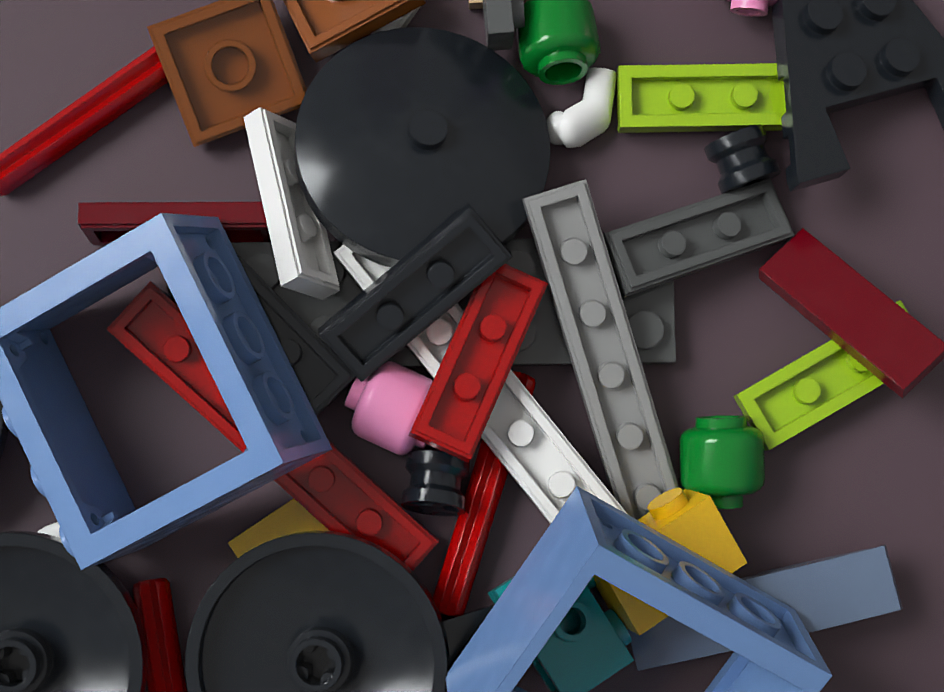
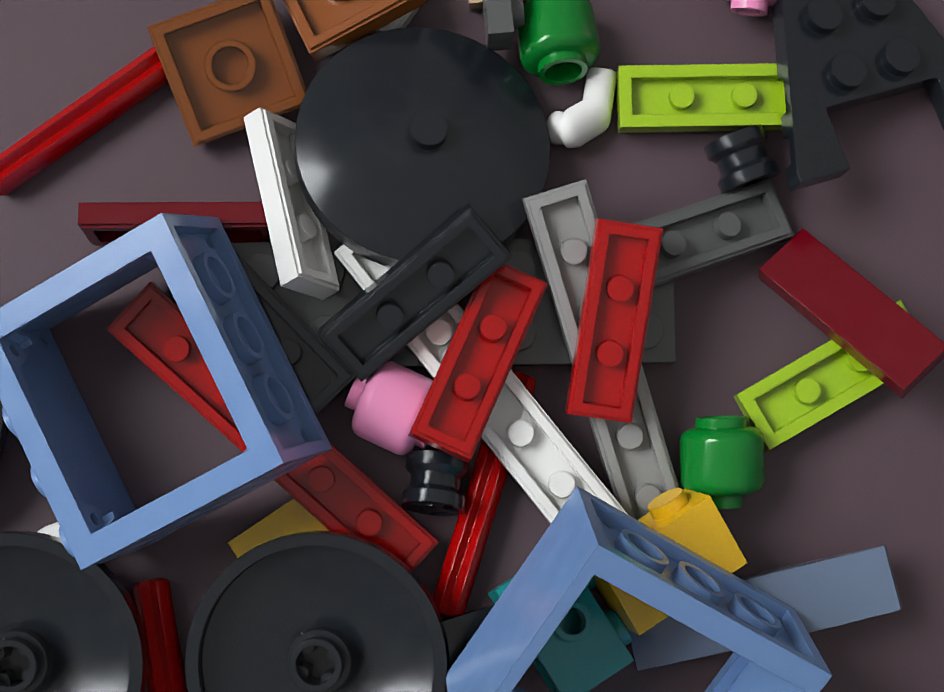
none -> red tile [565,218,664,423]

